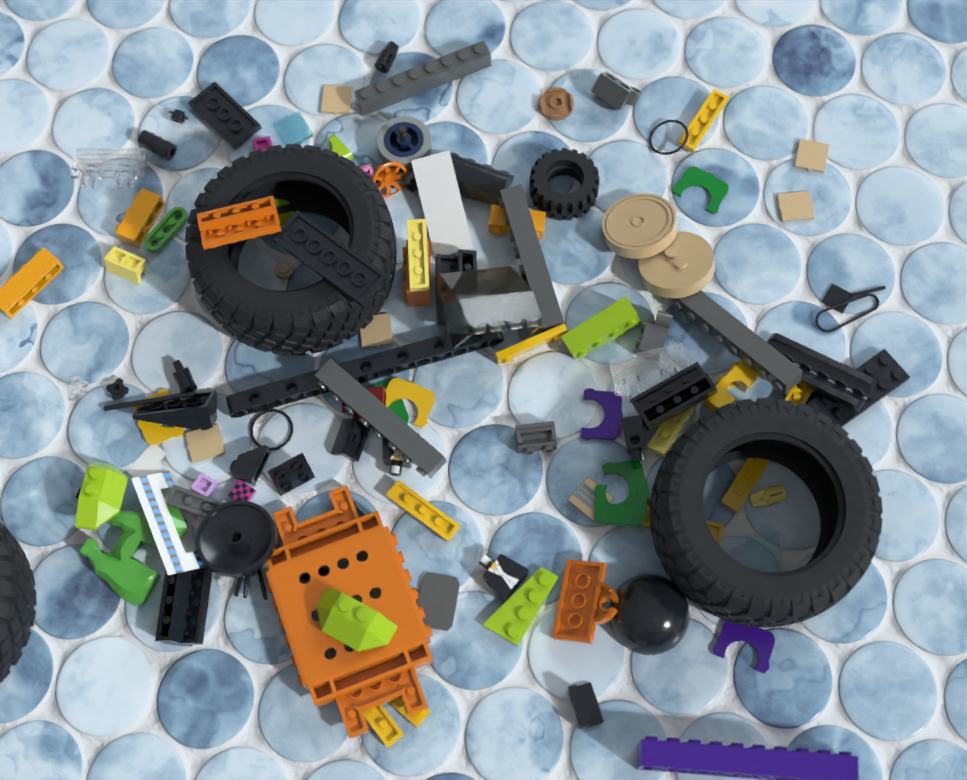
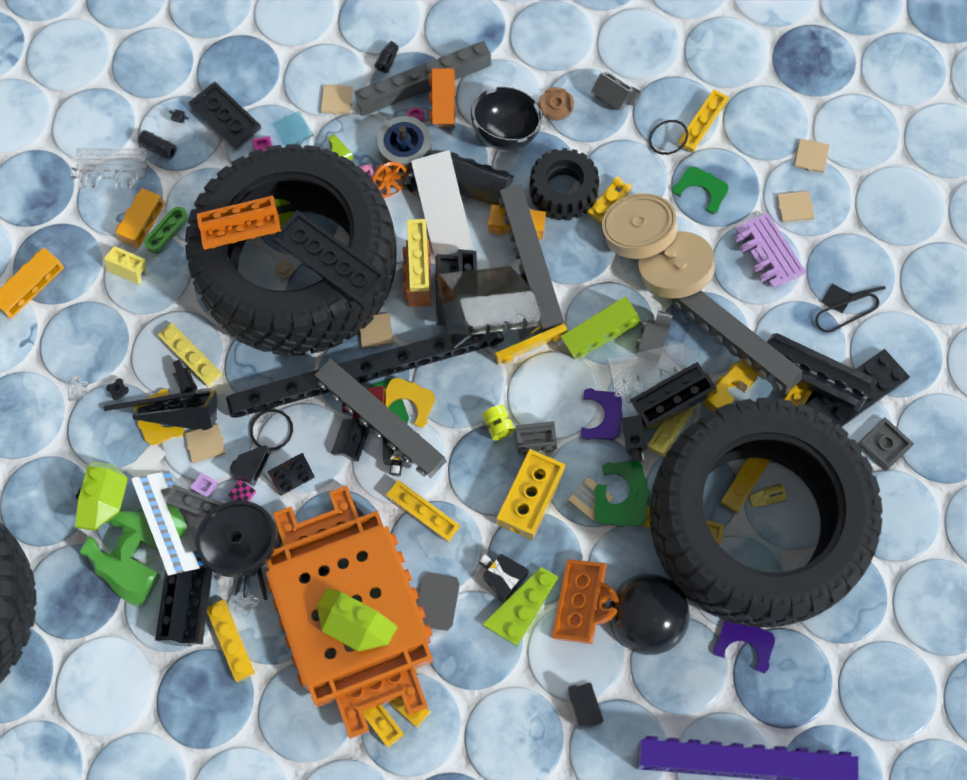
none -> light yellow plate [158,323,222,387]
none -> yellow plate [207,599,256,682]
none -> clear tile [232,590,260,617]
none -> dark pink tile [407,107,425,122]
none -> orange brick [429,68,456,127]
none -> black piece [471,86,542,151]
none -> neon yellow wheel [482,405,515,441]
none -> yellow brick [497,449,566,541]
none -> yellow plate [587,176,632,225]
none -> lavender hinge [733,213,806,288]
none -> dark grey tile [858,417,914,471]

